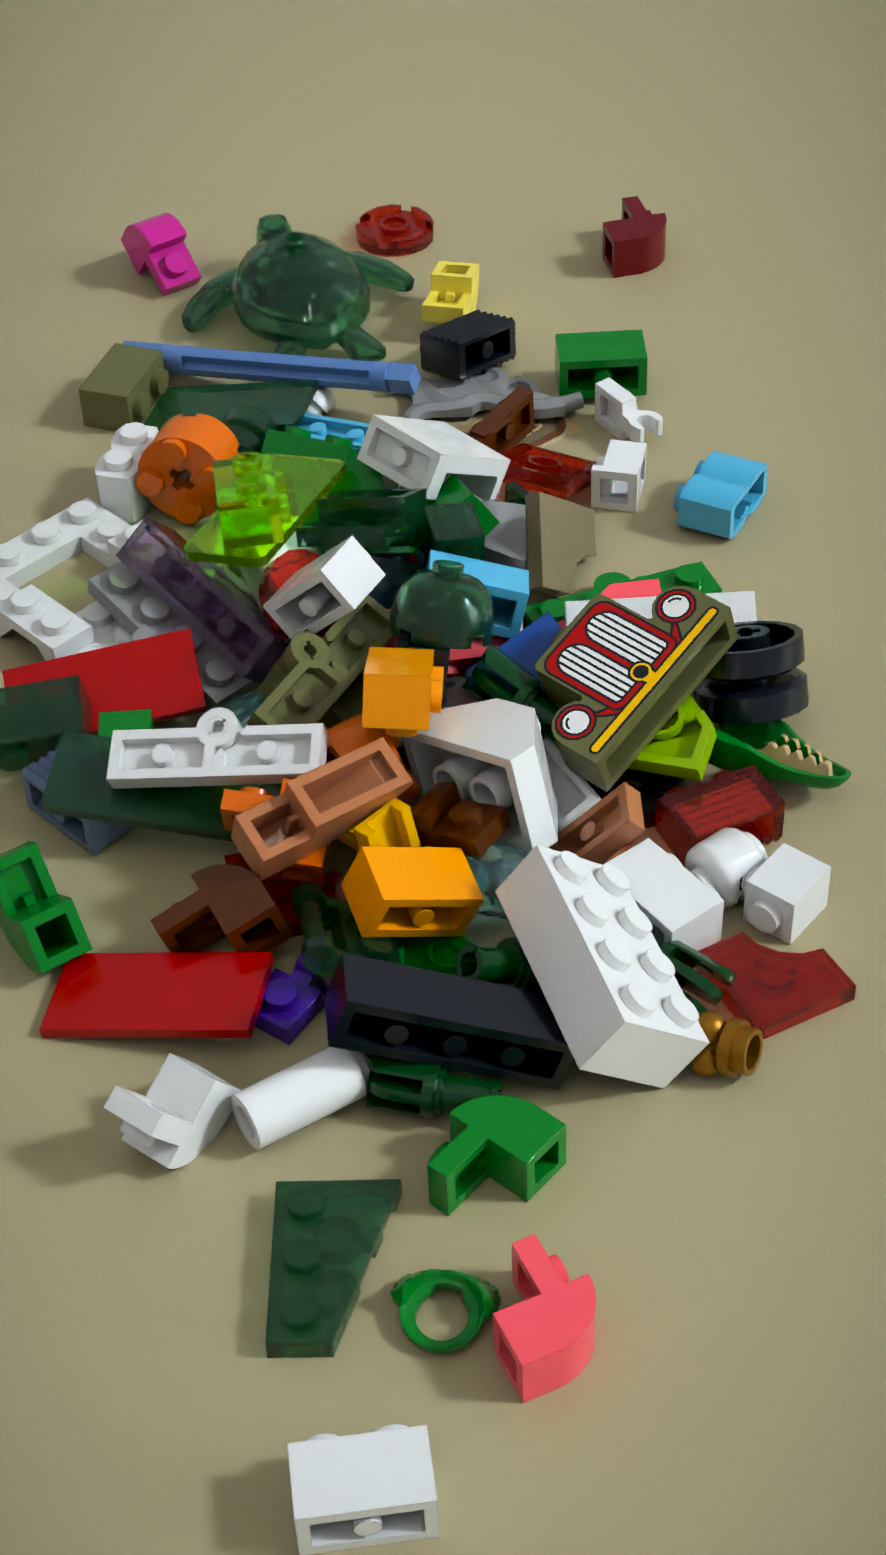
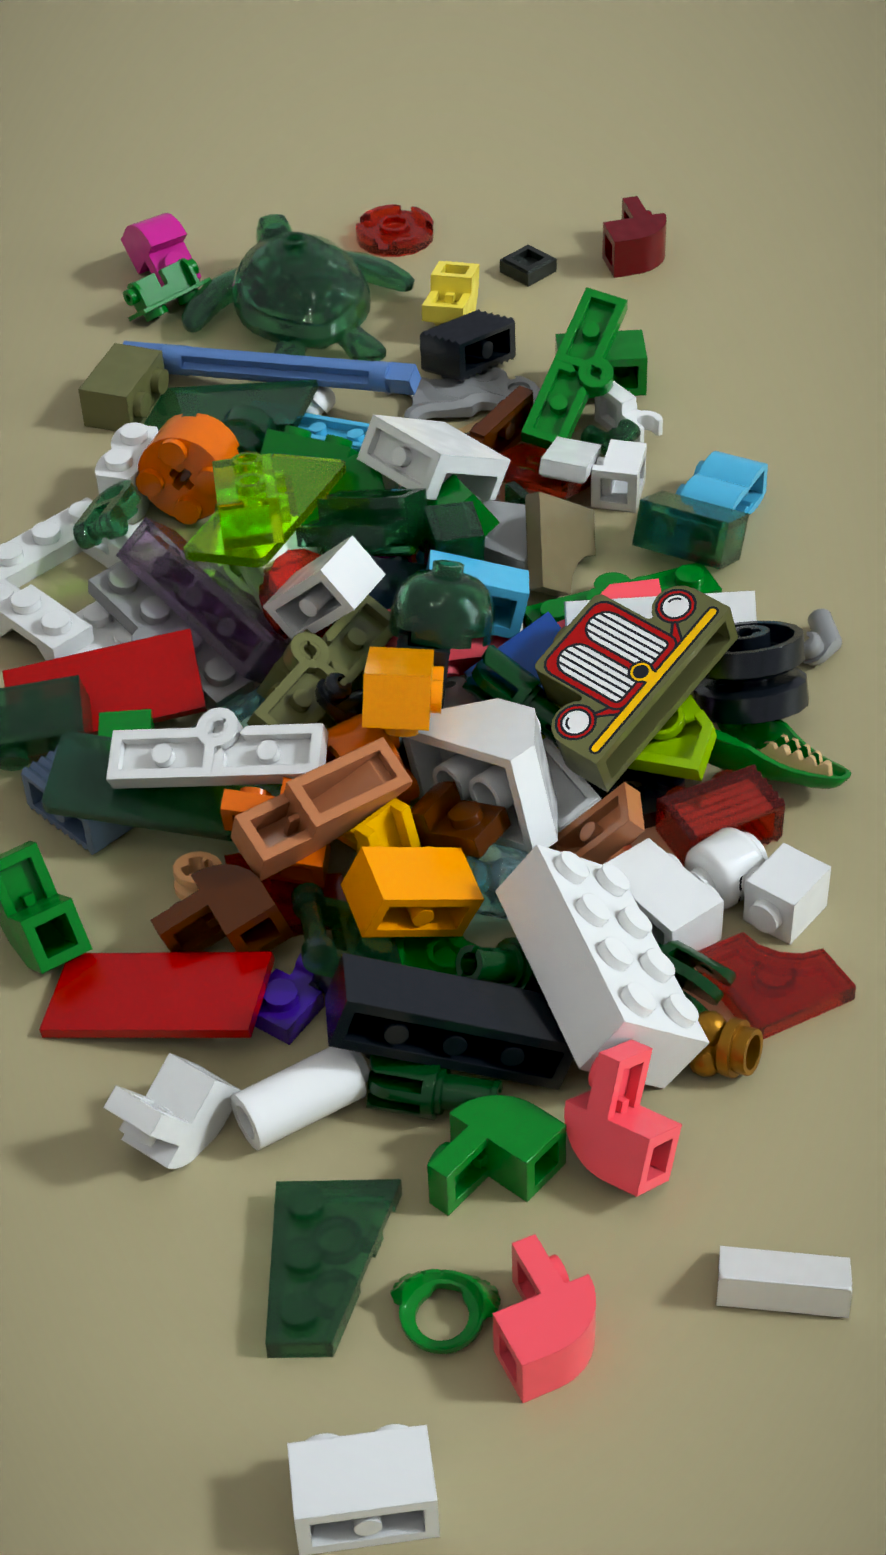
none -> clear green plate [73,480,141,549]
none -> green hinge [123,258,212,322]
none -> light nougat bush [173,851,222,900]
none -> black arm [315,672,363,724]
none -> pearl dark grey tile [500,245,557,287]
none -> green hinge [521,287,628,449]
none -> white tile [539,436,601,484]
none -> coral brick [564,1039,682,1197]
none -> clear green arm [580,419,641,456]
none -> clear green brick [632,490,749,570]
none -> white slope [716,1246,852,1318]
none -> light grey arm [803,609,842,666]

